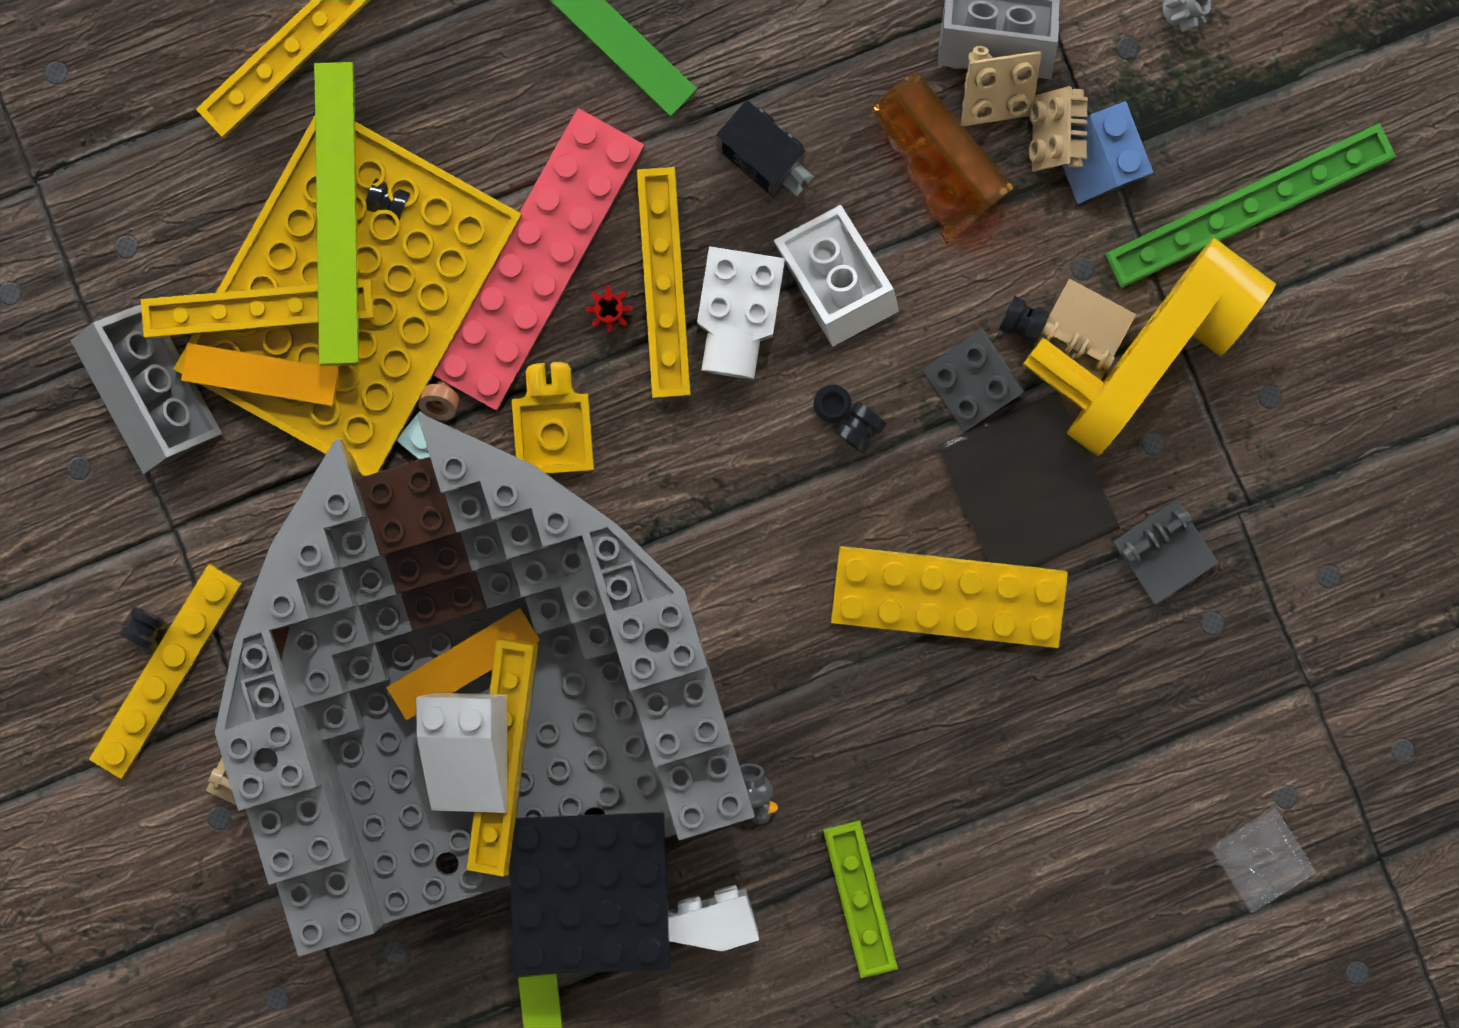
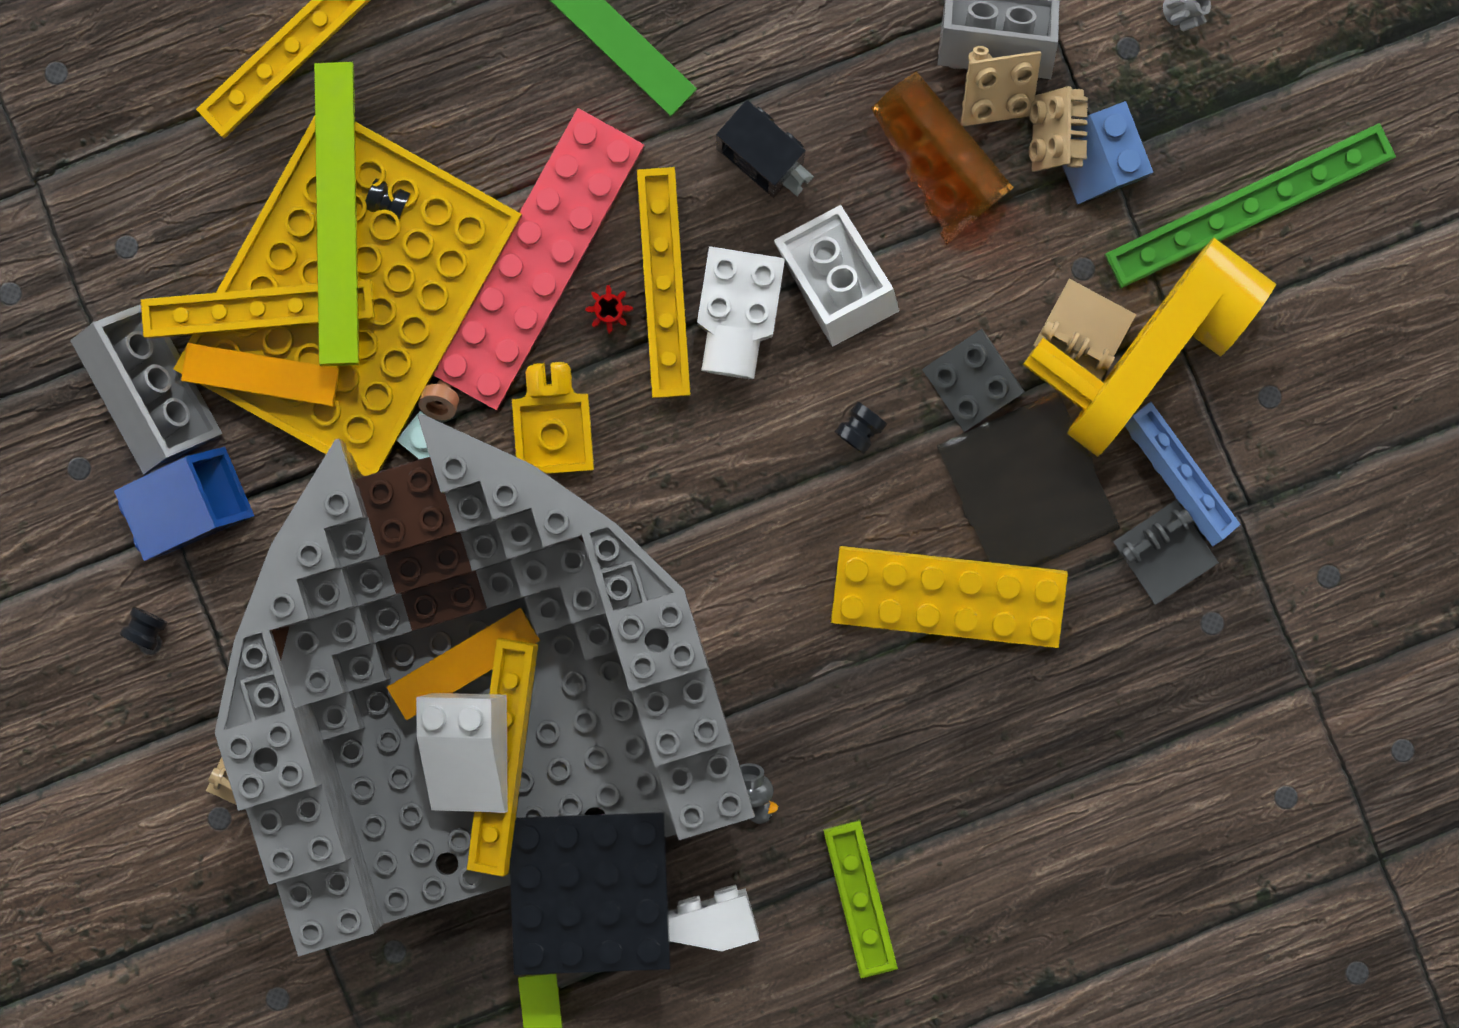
yellow plate [89,564,243,779] -> none
black plate [814,385,852,423] -> none
black wheel [998,296,1049,346] -> none
clear plate [1209,807,1316,913] -> none
none -> blue slope [114,447,254,561]
none -> medium blue plate [1125,402,1241,546]

